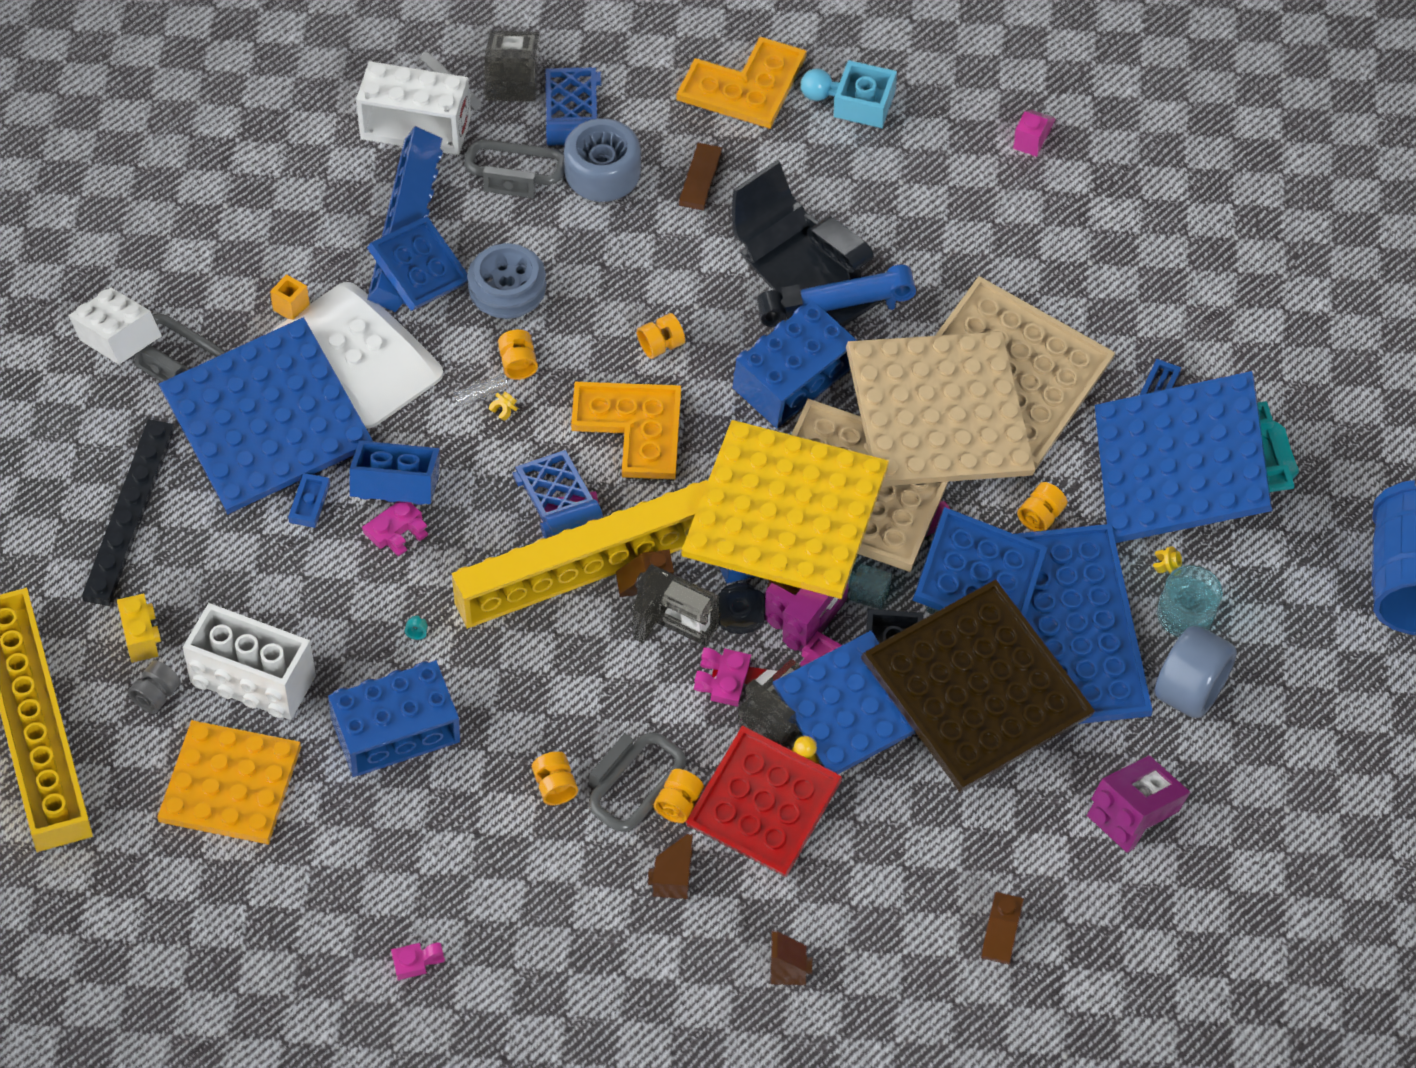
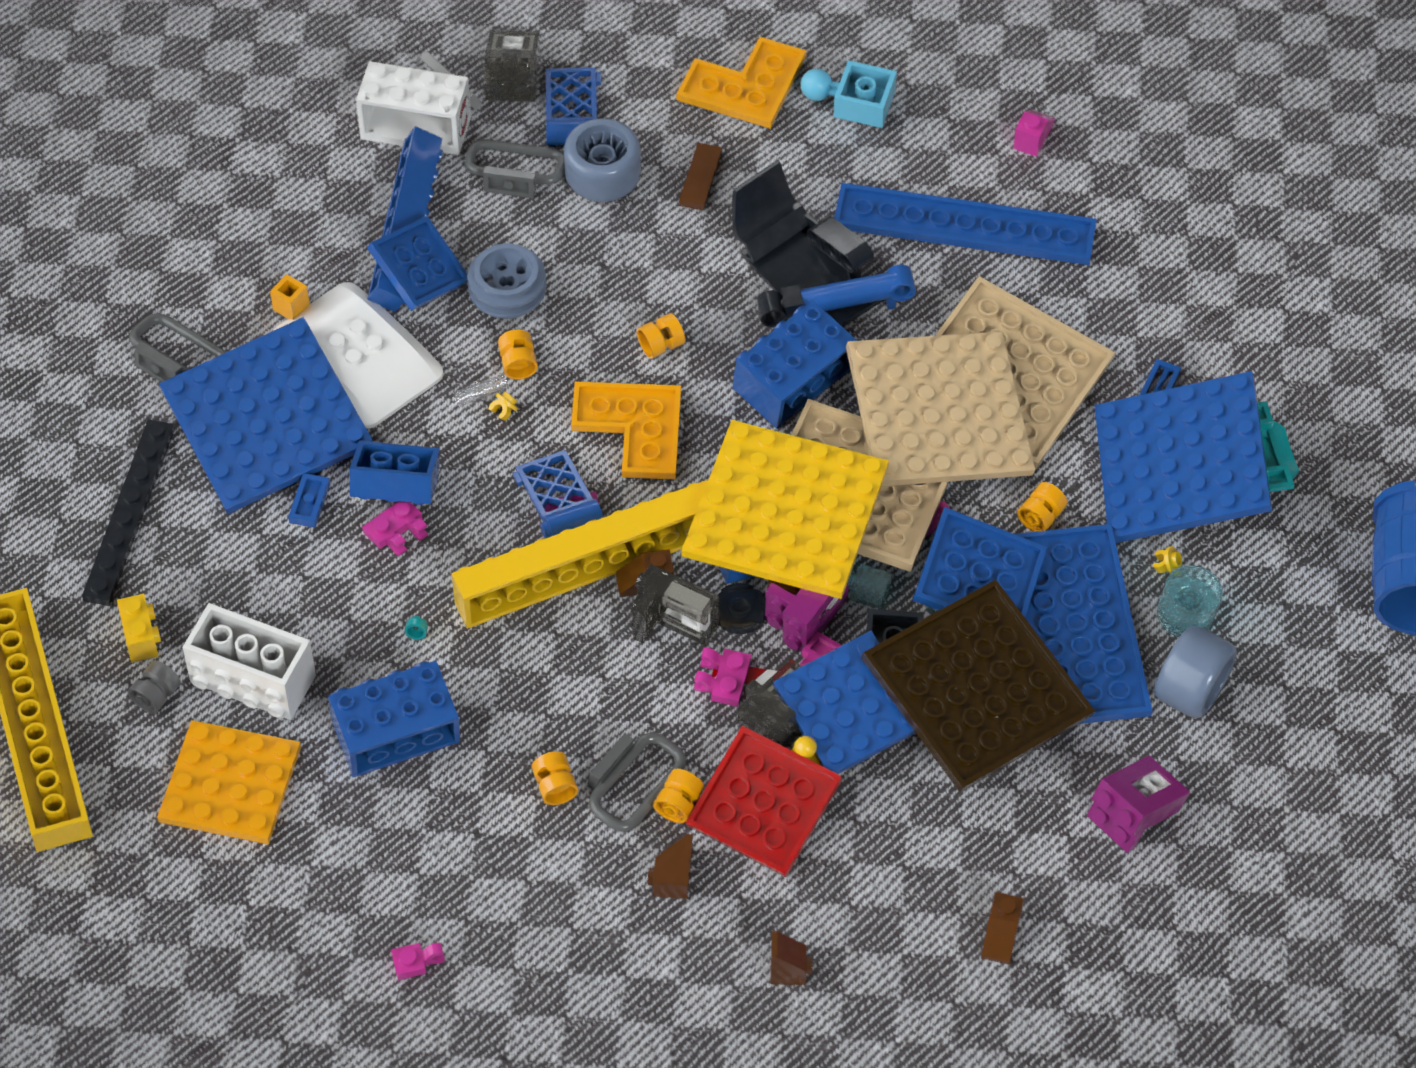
white brick [68,288,162,365] -> none
none -> blue plate [834,182,1097,265]

